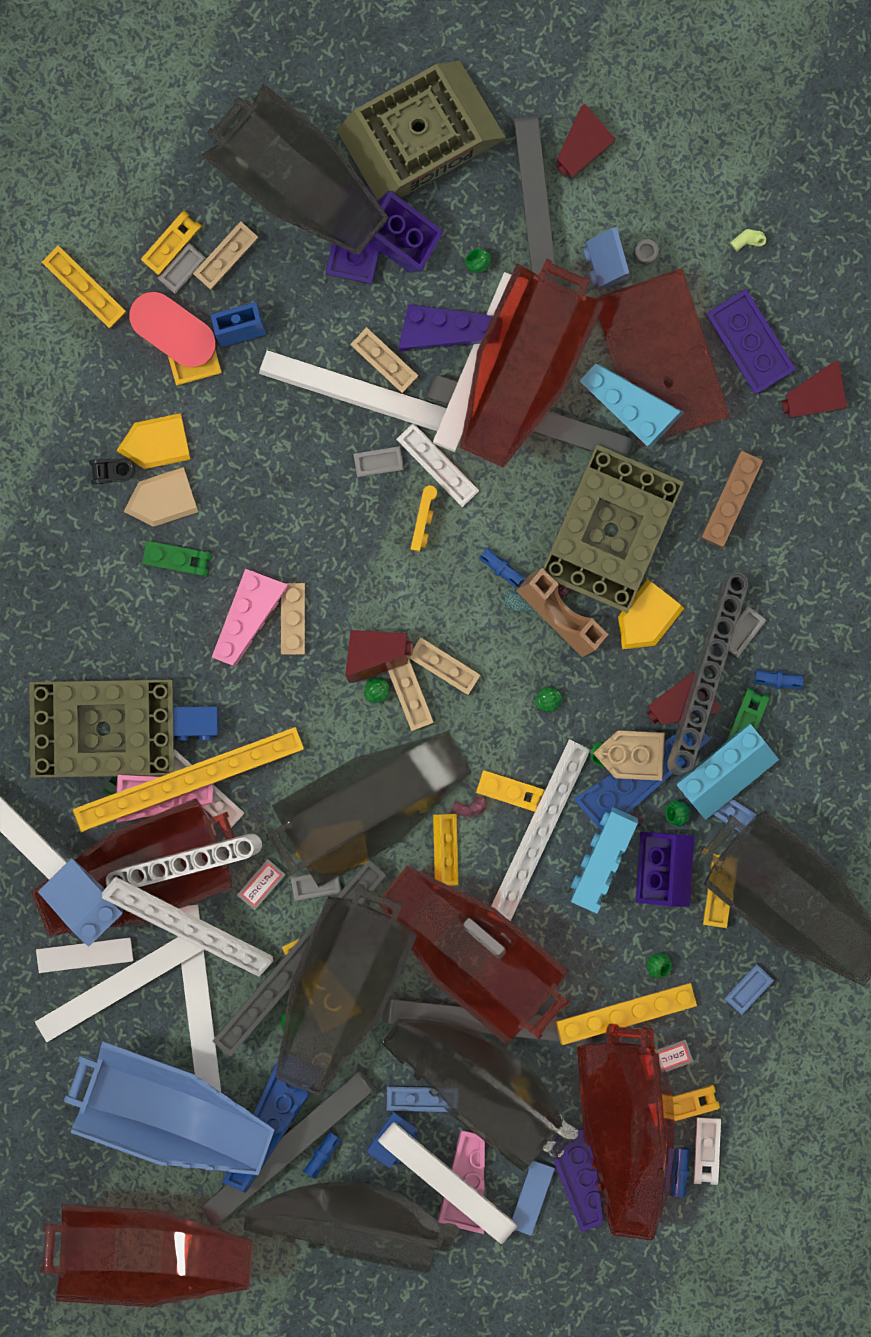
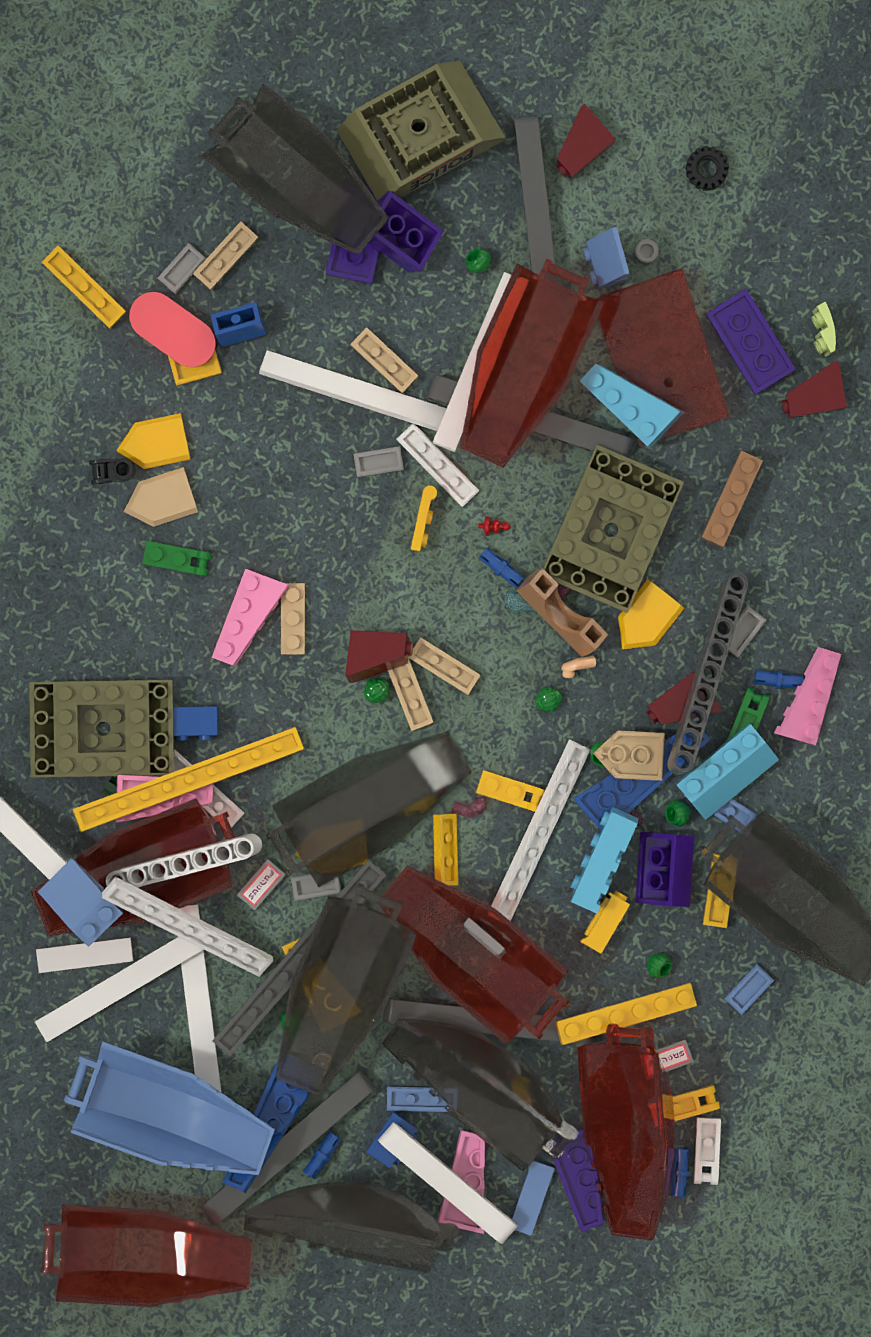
yellow plate [141,210,202,276] -> none
dark purple wing [398,305,501,352] -> none
yellowish green arm [730,229,766,252] -> none
none -> red hair [478,516,511,536]
none -> light nougat arm [561,656,596,678]
none -> yellow window [580,890,630,954]
none -> black tyre [685,146,729,191]
none -> bright pink wing [774,647,841,745]
none -> yellowish green slope [811,302,836,357]

